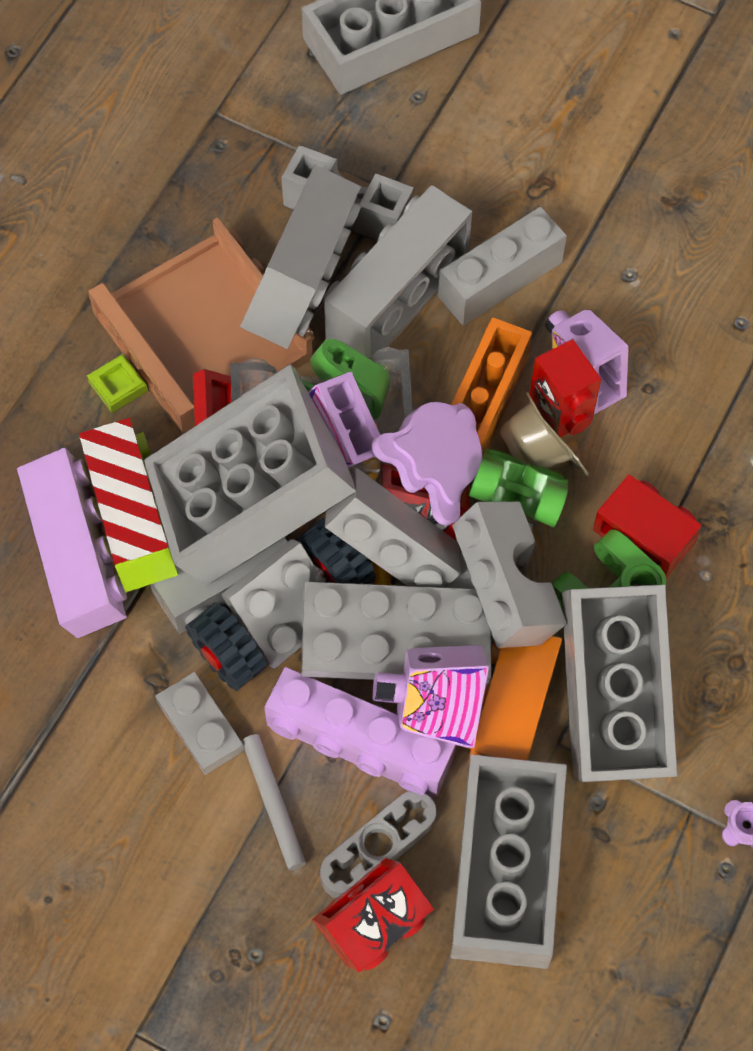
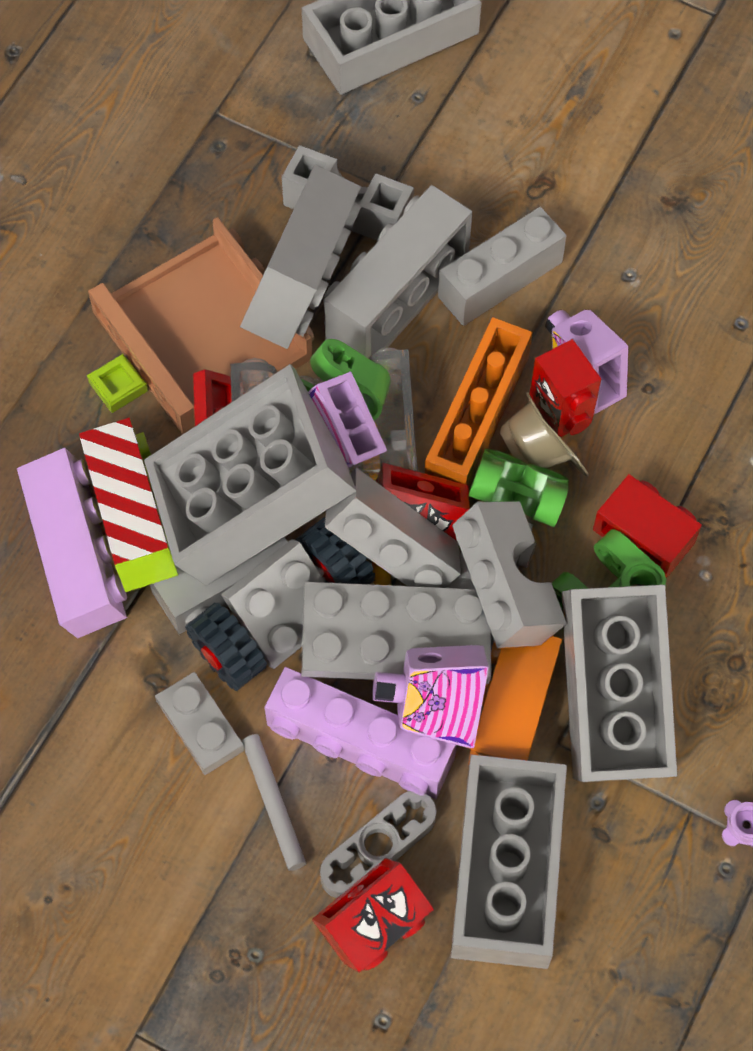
lavender tile [372,402,482,526] -> none

